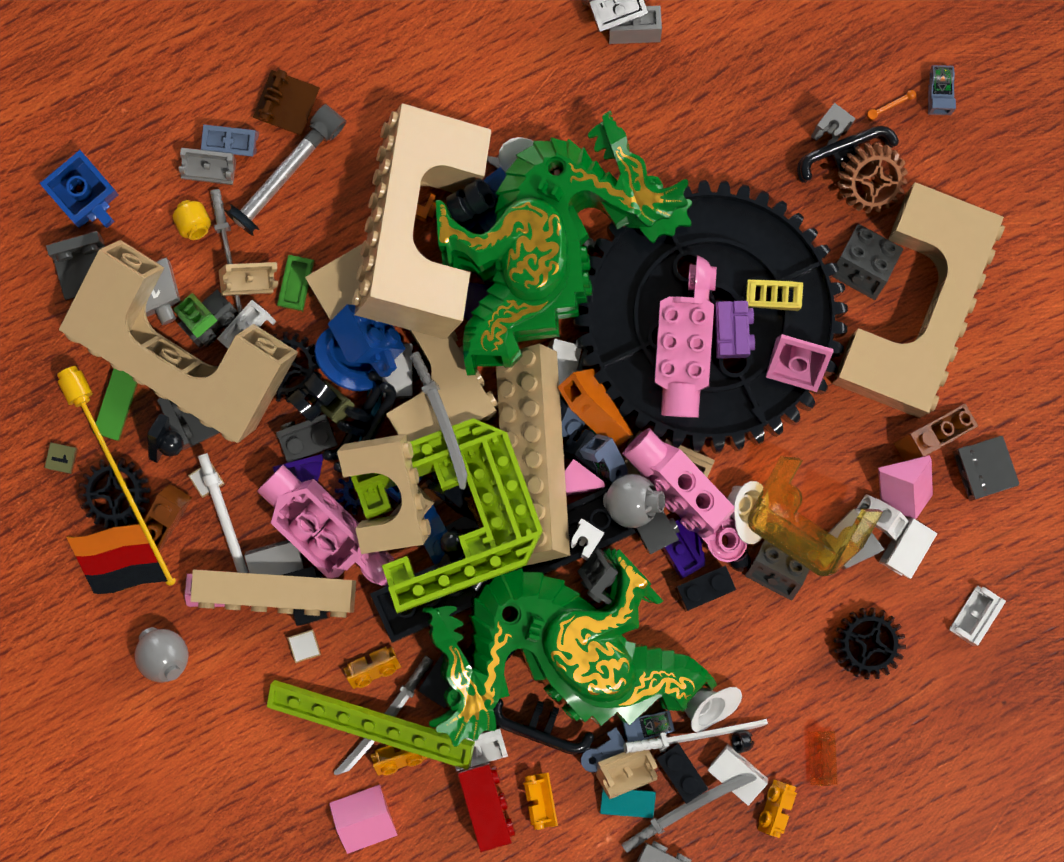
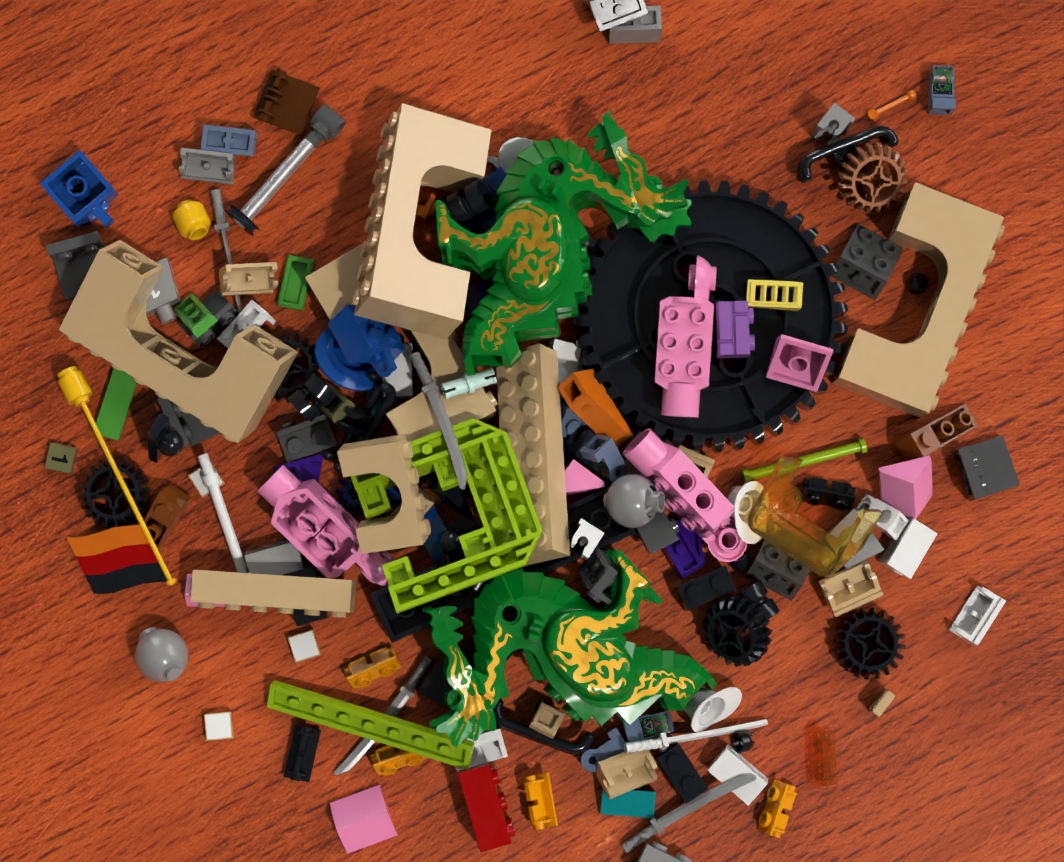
none -> white tile [204,711,234,741]
none -> black hinge [283,724,321,782]
none -> light aqua pin [440,367,497,400]
none -> tan tile [529,702,565,739]
none -> black gear [702,595,773,667]
none -> black wheel [735,580,780,620]
none -> lime bar [741,437,867,483]
none -> black hinge [799,476,856,510]
none -> tan hinge [818,560,883,617]
none -> tan tile [869,690,896,717]
none -> black hinge [906,273,928,294]

